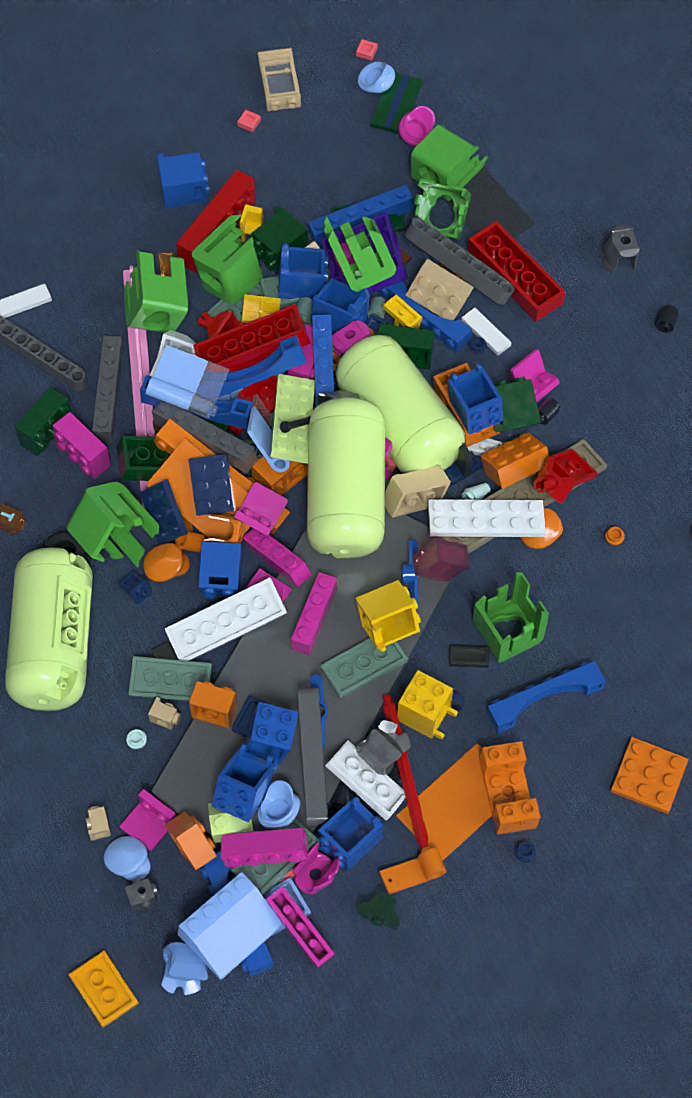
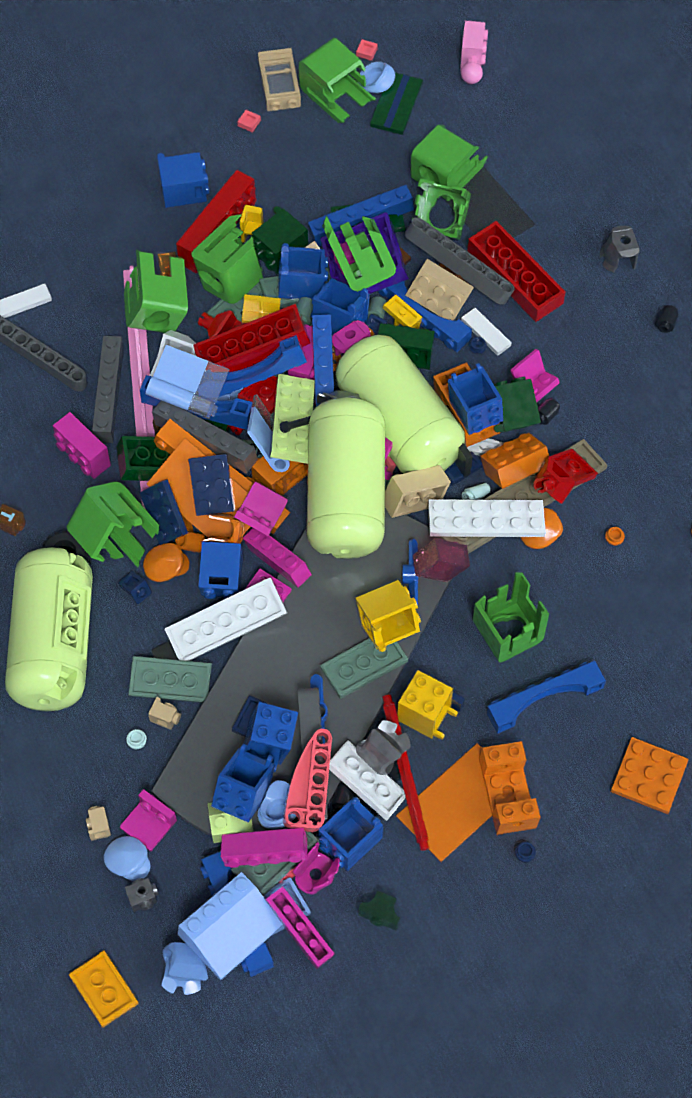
dark green brick [15,387,71,456] -> none
orange brick [164,811,216,870] -> none
orange brick [189,681,237,729] -> none
dark pink brick [291,572,337,655] -> none
orange door [379,846,447,895] -> none
dark pink piece [399,106,435,147] -> none
pearl dark grey tile [449,646,489,668] -> none
none -> coral beam [283,729,332,832]
none -> bright green piece [299,38,376,123]
none -> bright pink brick [461,21,488,84]

